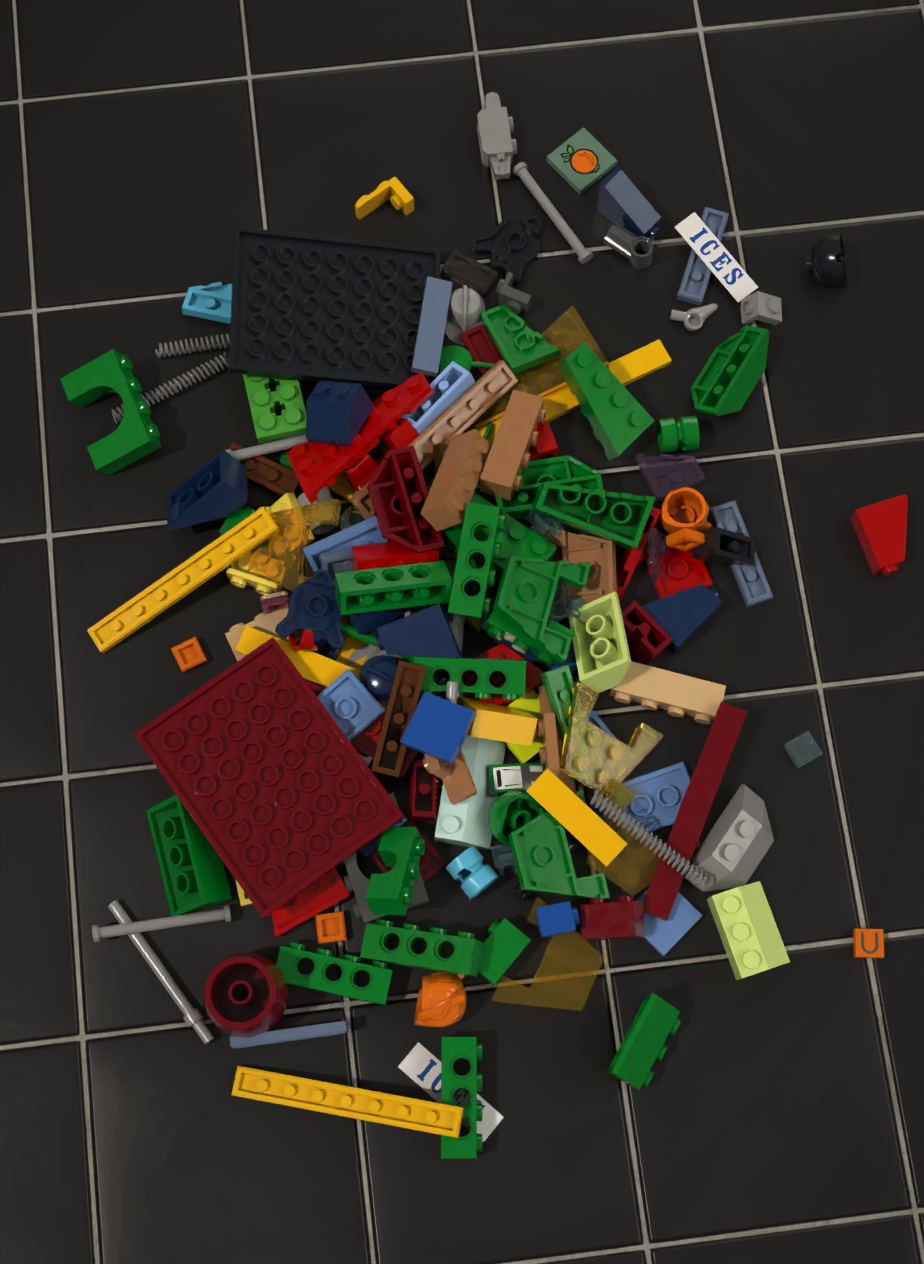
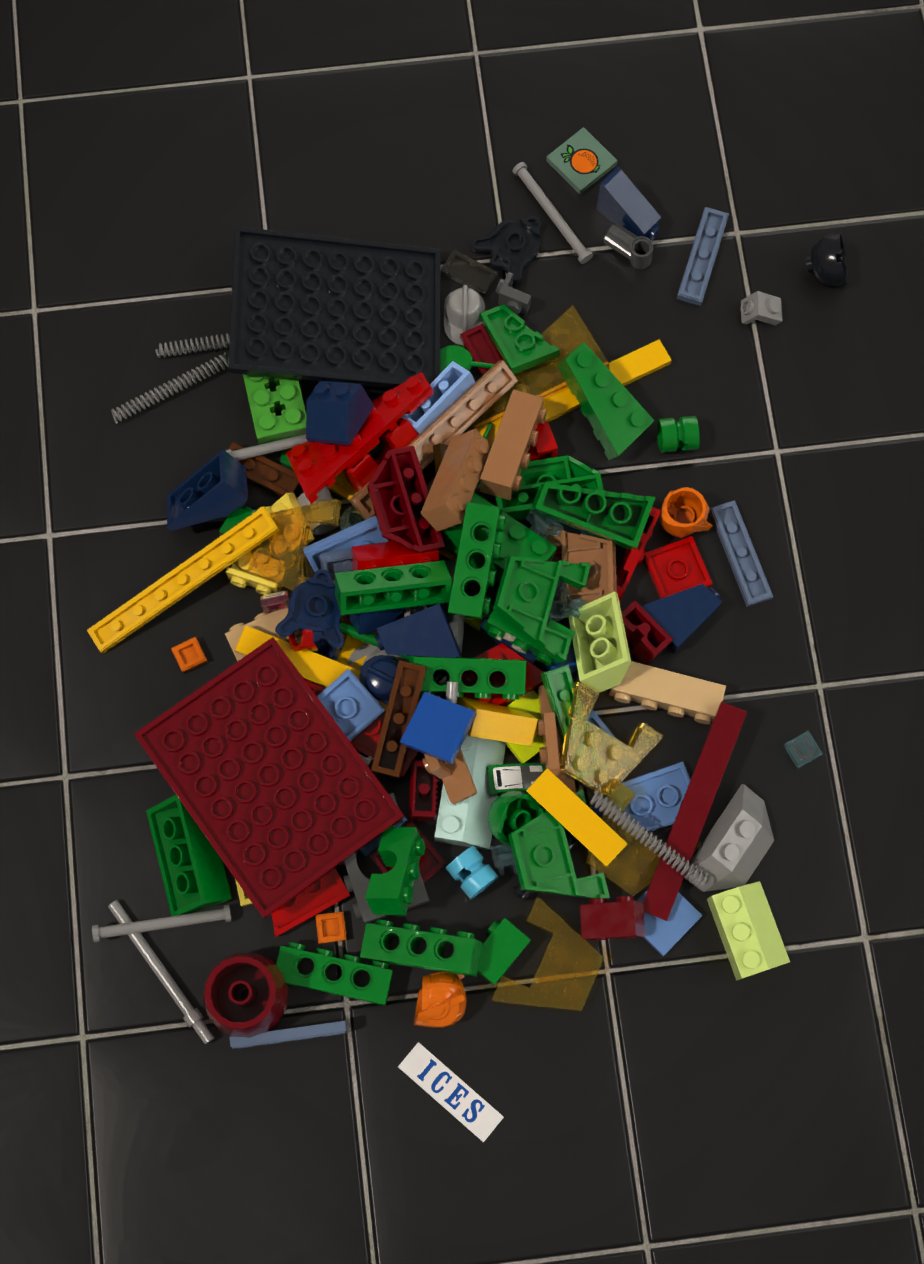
green arch [60,349,162,476] -> none
medium azure wing [182,282,232,324] -> none
yellow tile [231,1066,464,1138] -> none
yellow bracket [355,177,414,220] -> none
sand blue tile [411,276,453,377] -> none
green brick [441,1037,482,1159] -> none
light grey hinge [477,91,517,180] -> none
blue brick [535,901,580,939] -> none
green slope [606,993,681,1090] -> none
clear purple wing [634,453,705,502] -> none
plate [647,528,669,582] -> none
orange tile [666,528,705,551] -> none
light grey animal [670,303,718,331] -> none
white sticker [675,212,758,302] -> none
green wedge [691,325,769,416] -> none
black slope [693,527,755,565] -> none
red slope [850,494,908,576] -> none
orange tile [853,928,884,959] -> none

